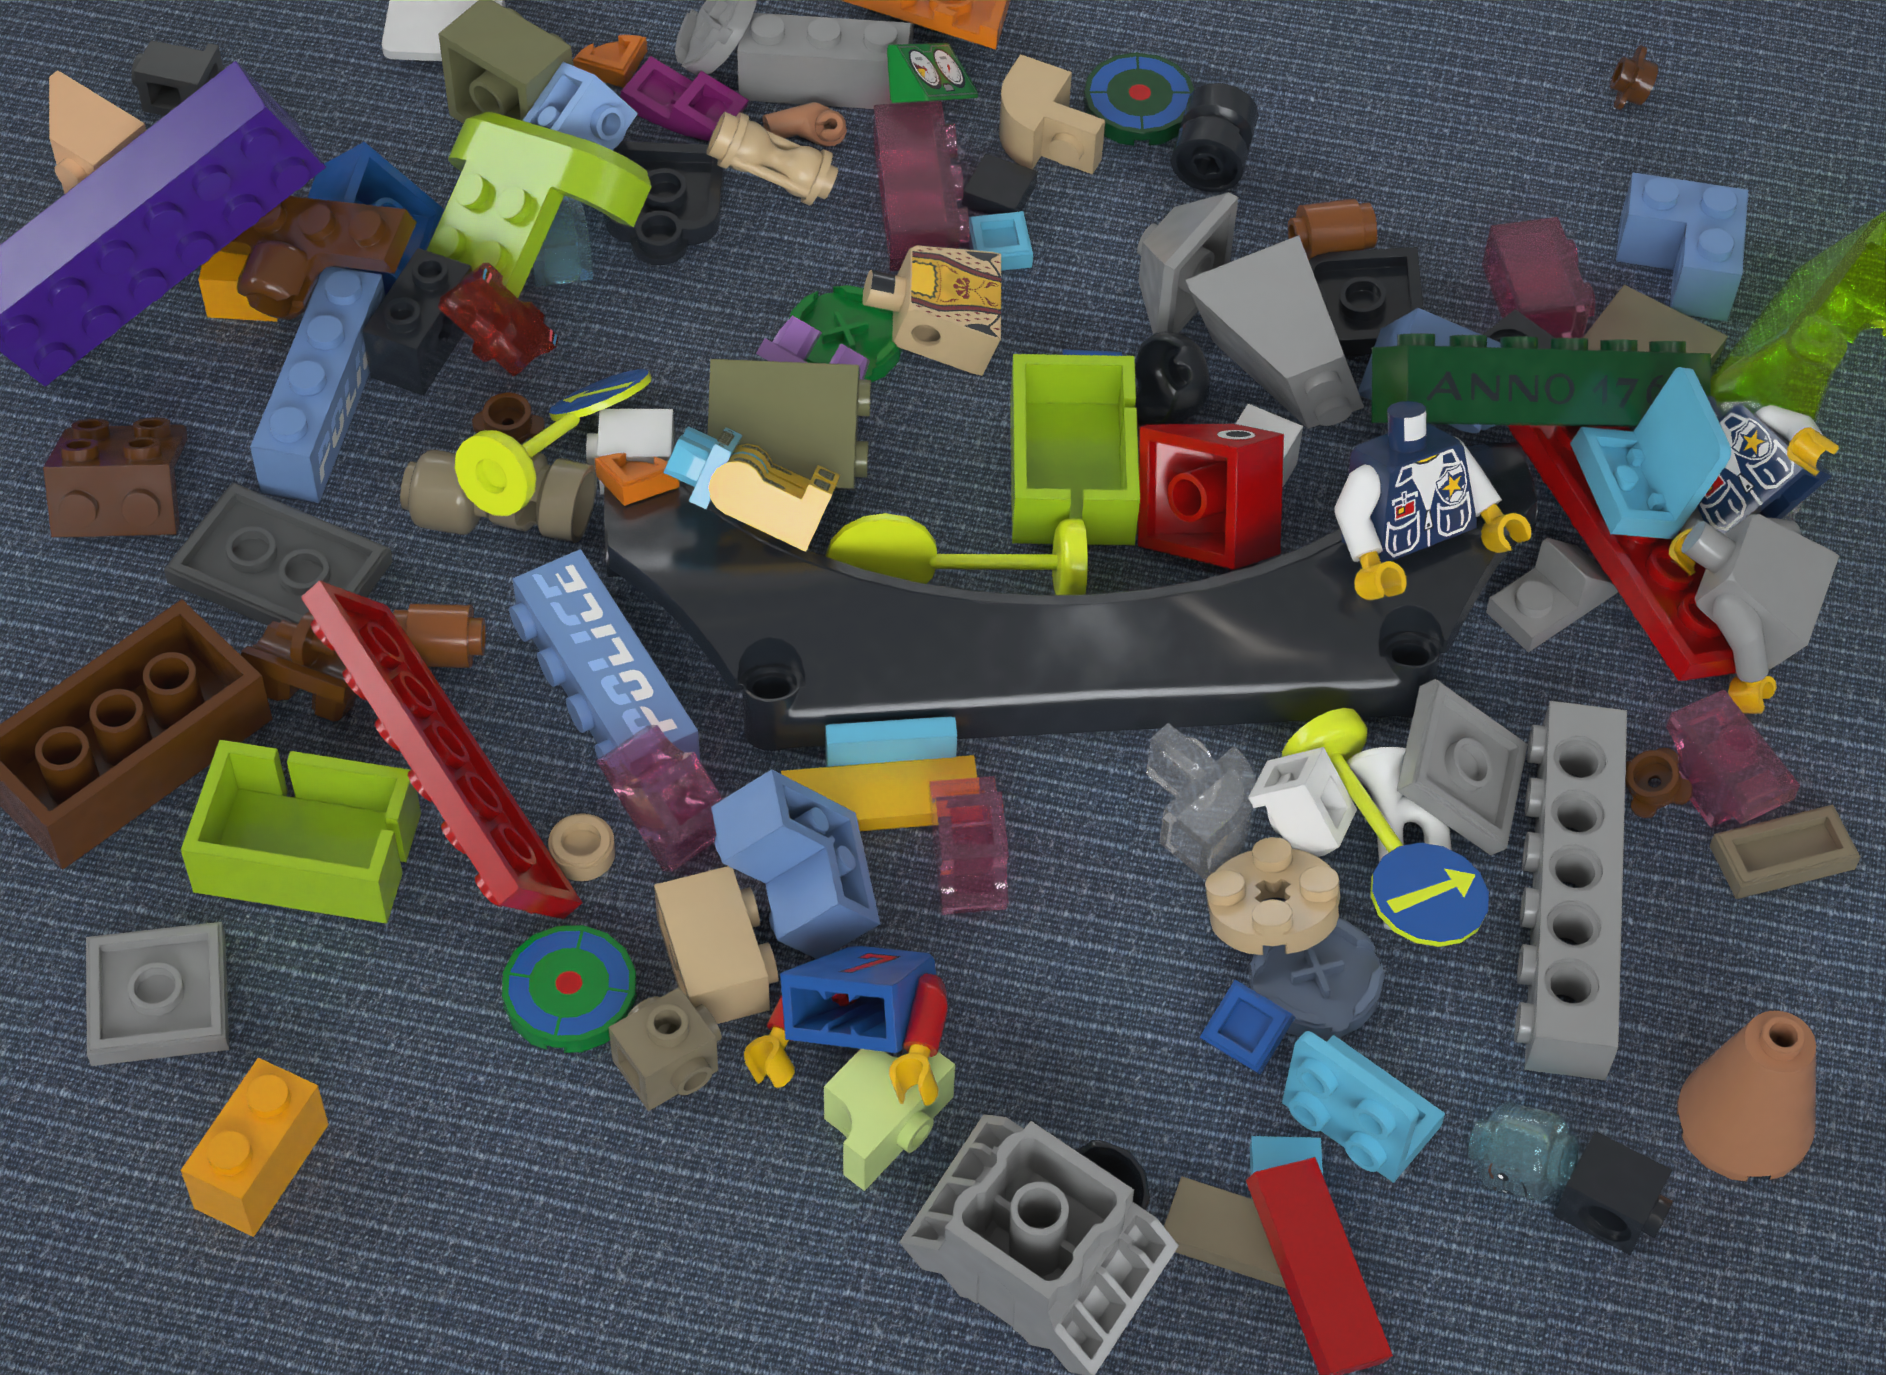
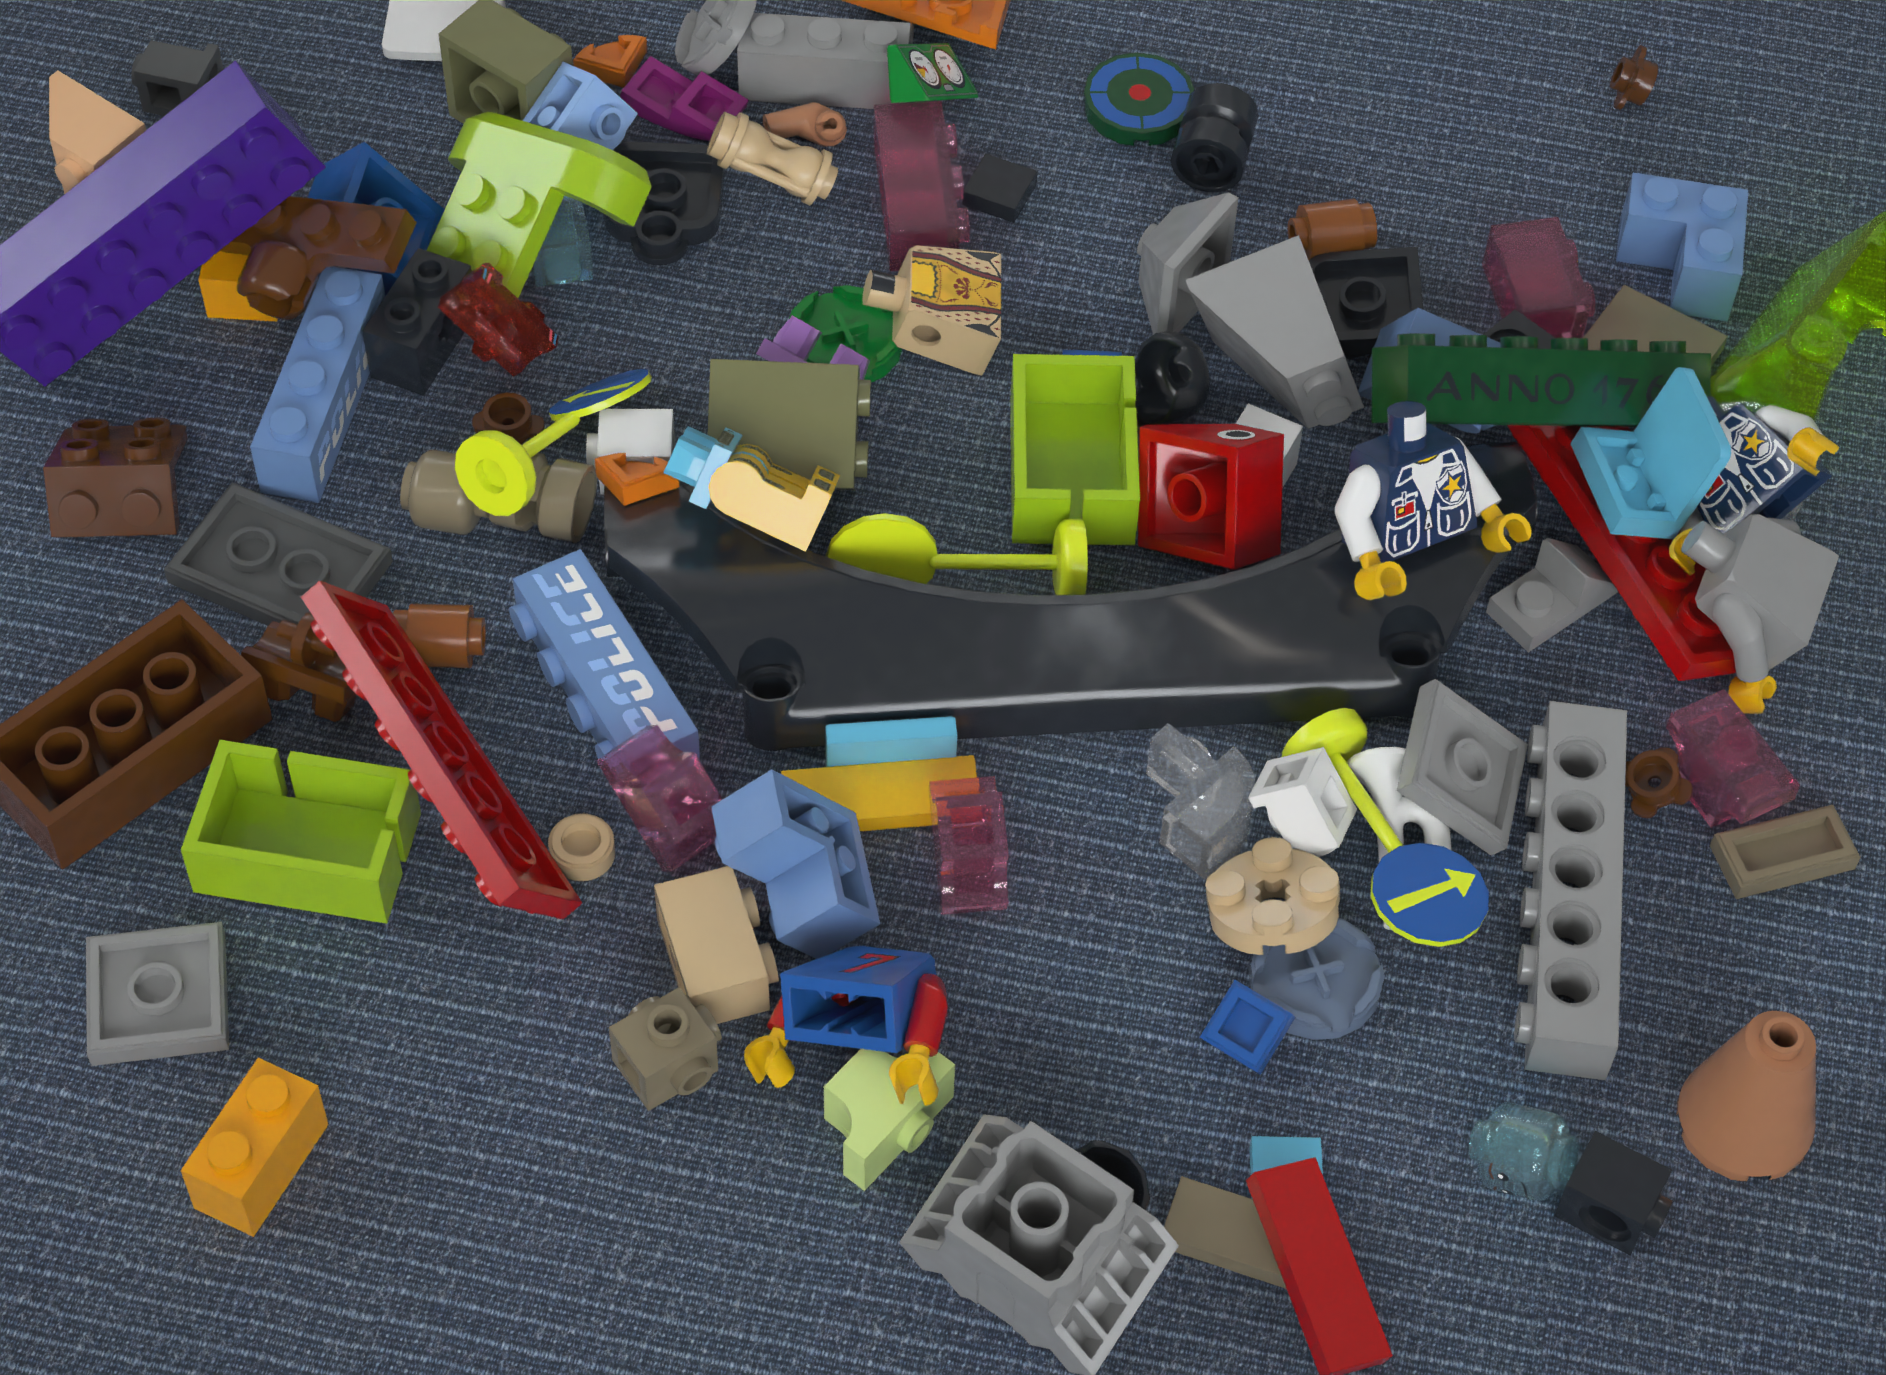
tile [502,925,637,1053] -> none
medium azure tile [966,211,1033,271] -> none
tan brick [999,54,1105,175] -> none
medium azure bracket [1282,1031,1445,1183] -> none

